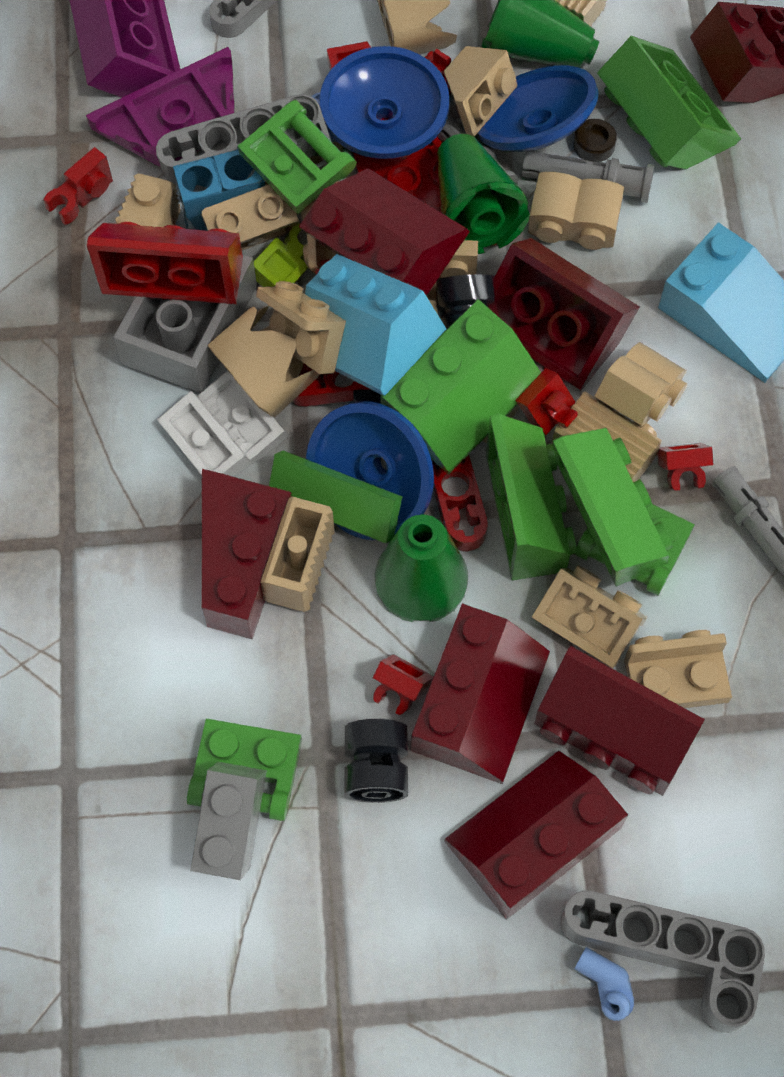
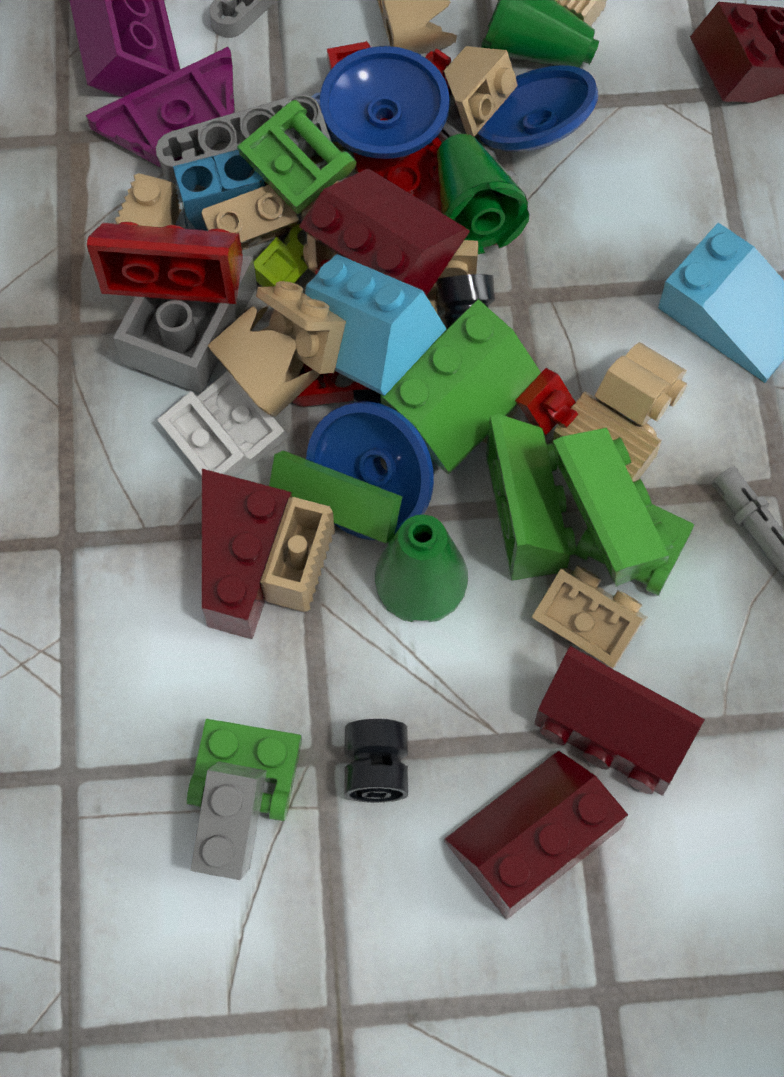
red plate [43,147,113,225] -> none
red tile [372,654,434,716] -> none
dark red slope [411,603,550,784] -> none
red beam [432,455,488,551] -> none
dark red slope [488,238,640,390] -> none
light grey pin [522,151,655,203] -> none
tan brick [528,172,624,250] -> none
light grey beam [560,890,765,1033] -> none
dark brown tile [573,119,617,162] -> none
light blue arm [574,947,634,1021] -> none
bright green slope [597,36,741,170] -> none
tan bracket [624,630,732,708] -> none
red tile [657,443,714,491] -> none

